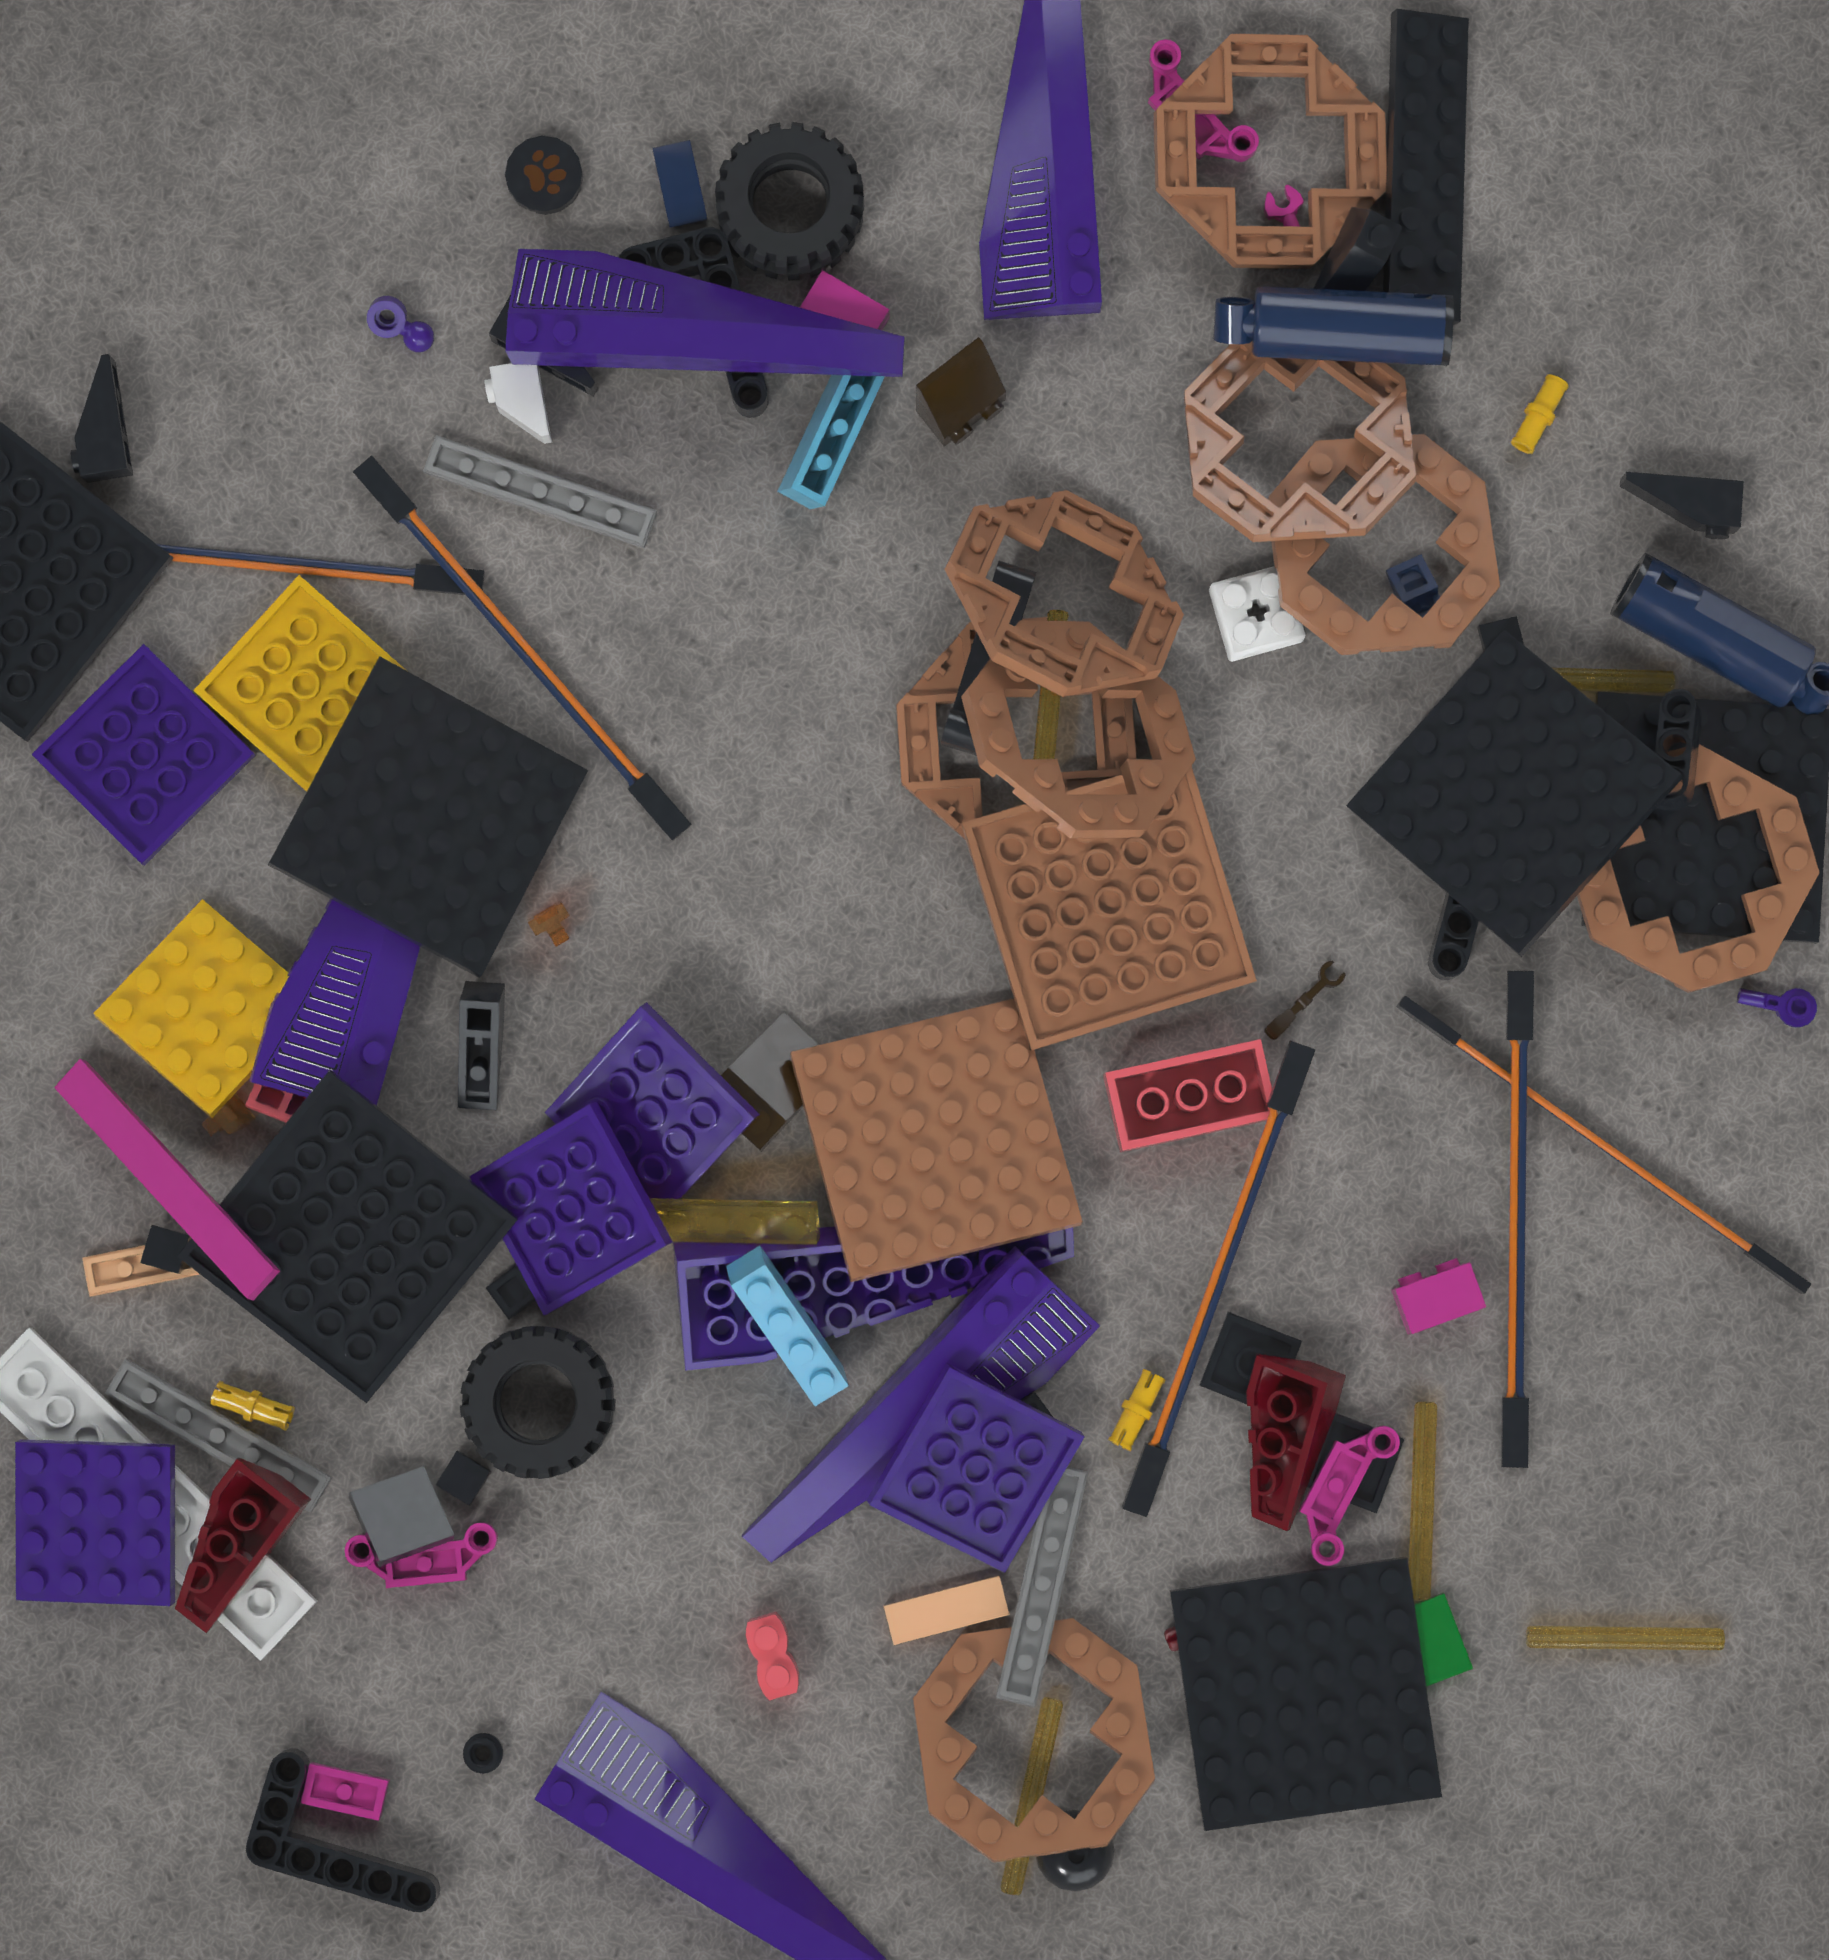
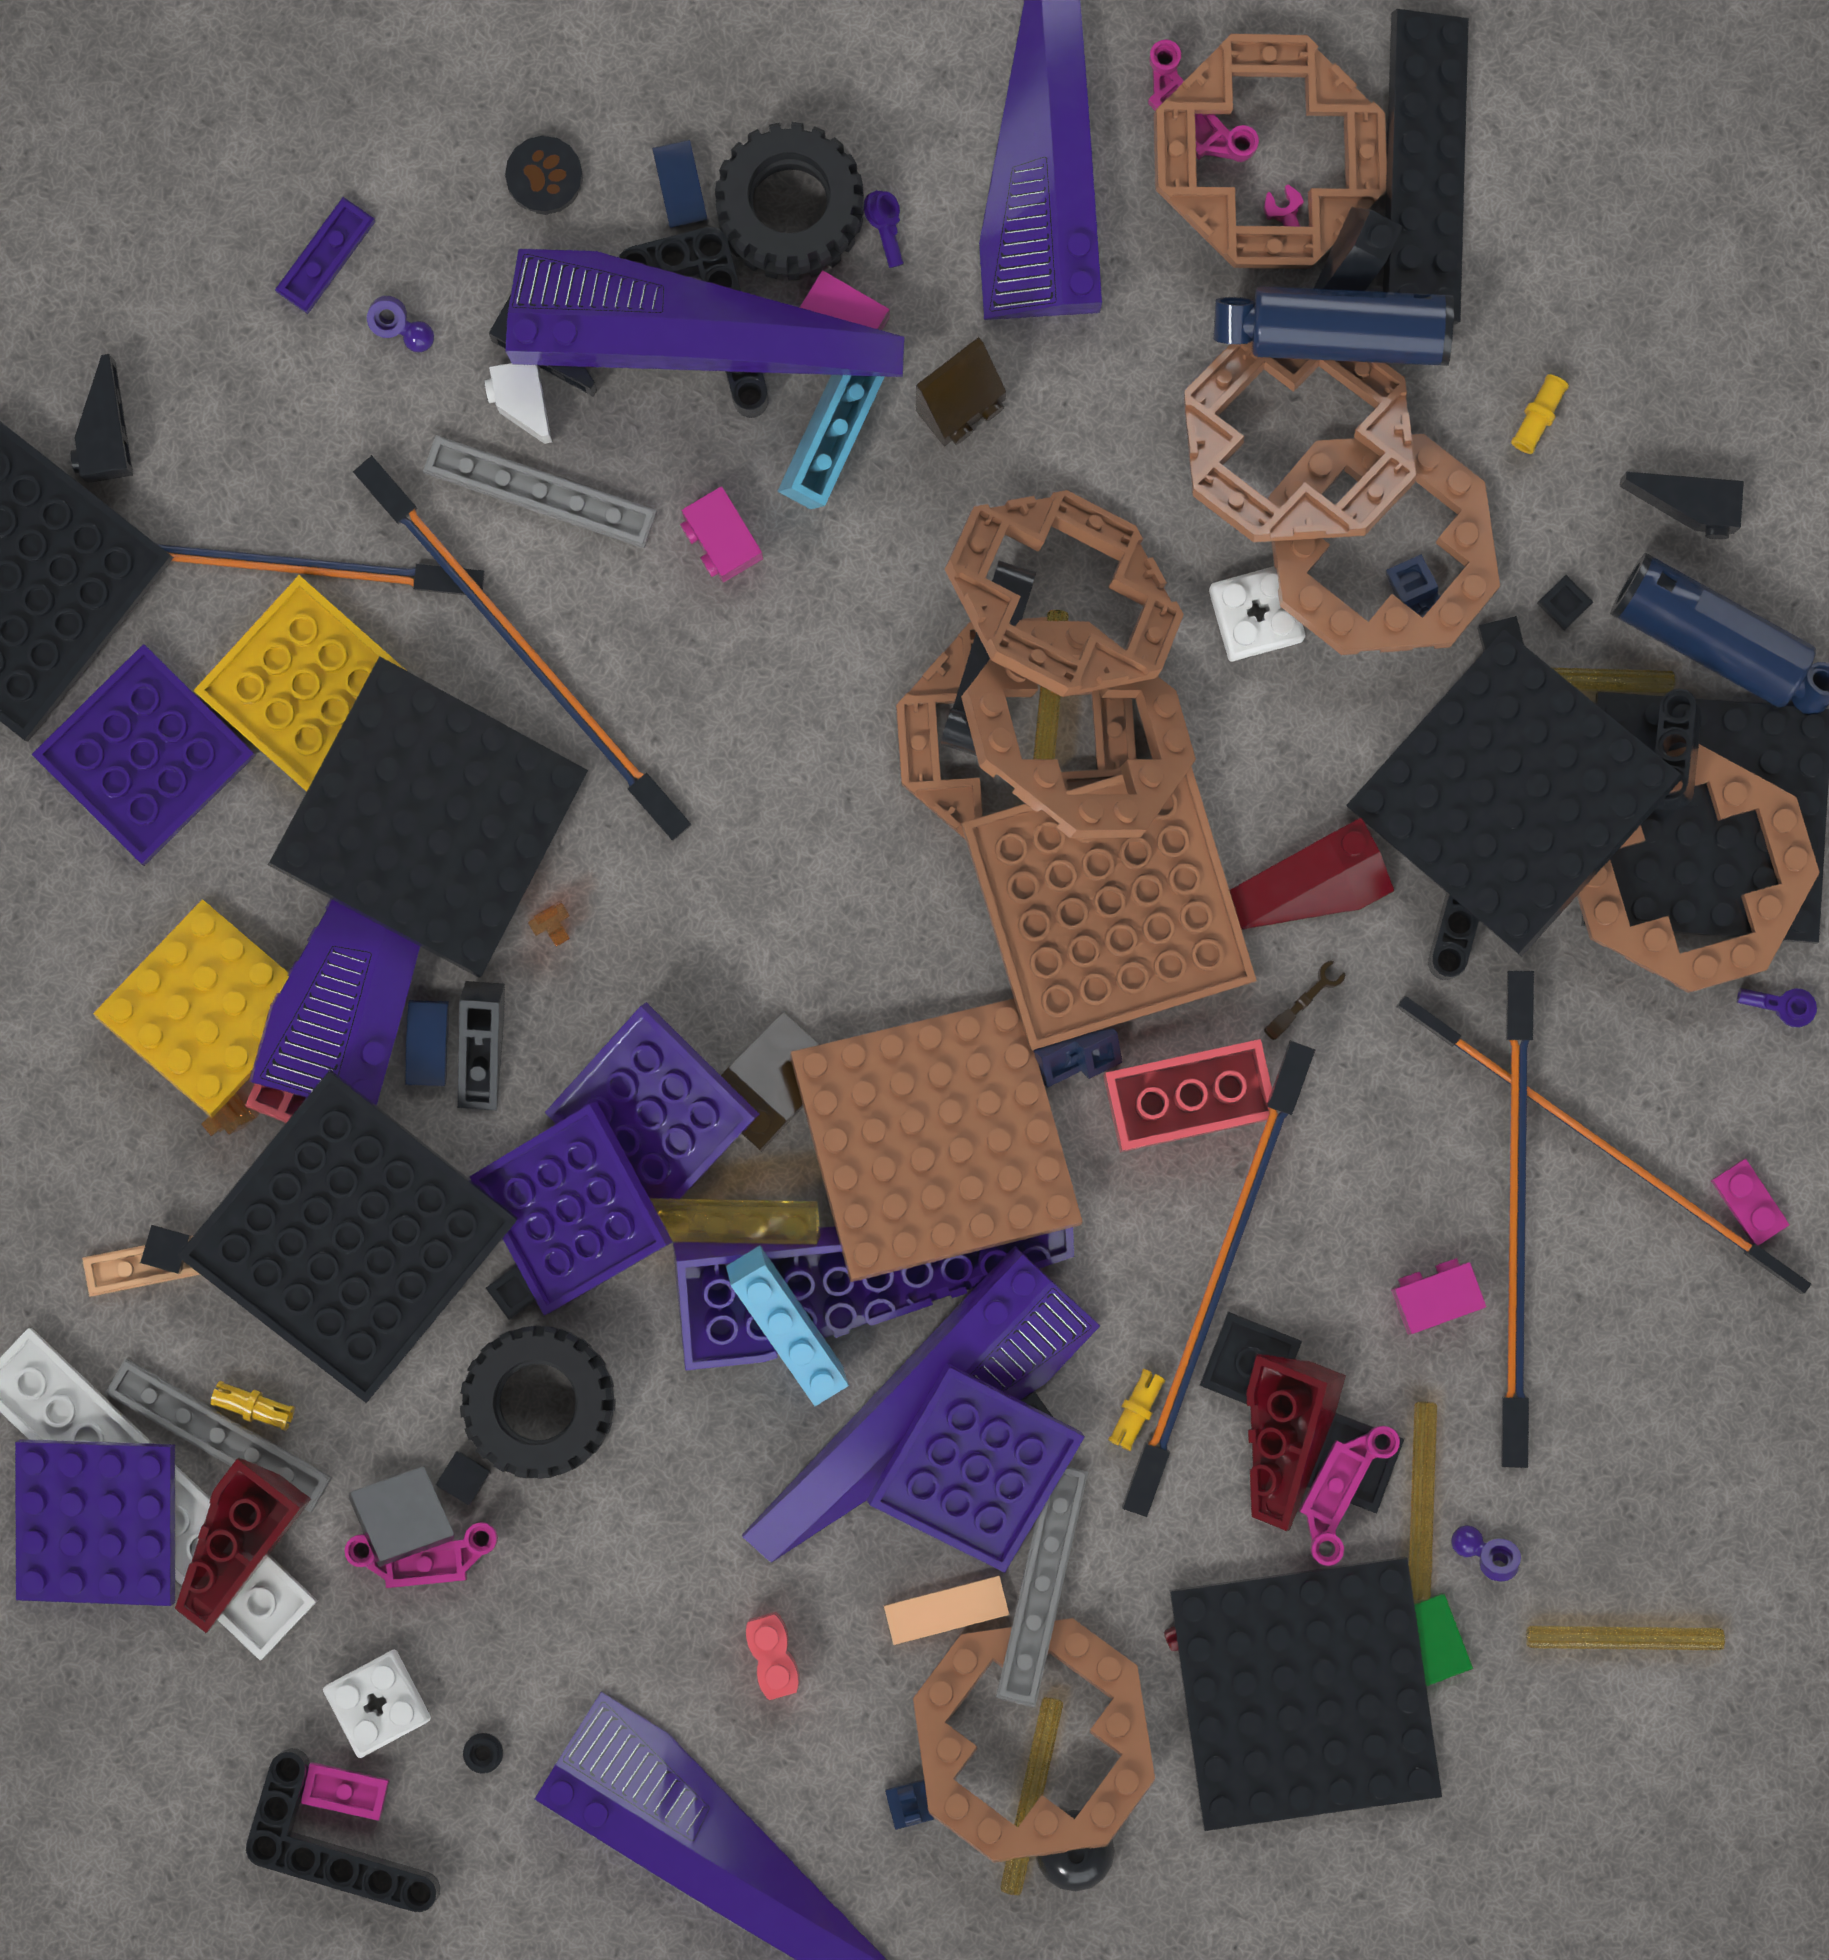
dark pink tile [54,1059,280,1301] -> none
none -> dark purple tile [275,197,376,315]
none -> white brick [323,1650,431,1758]
none -> dark blue slope [405,1000,449,1086]
none -> dark pink brick [680,486,763,583]
none -> dark purple plate [864,190,904,268]
none -> dark blue tile [885,1779,934,1830]
none -> dark blue slope [1034,1029,1123,1088]
none -> dark red wedge [1229,818,1394,930]
none -> dark purple plate [1451,1525,1521,1582]
none -> black tile [1537,575,1593,631]
none -> dark pink plate [1711,1159,1790,1246]

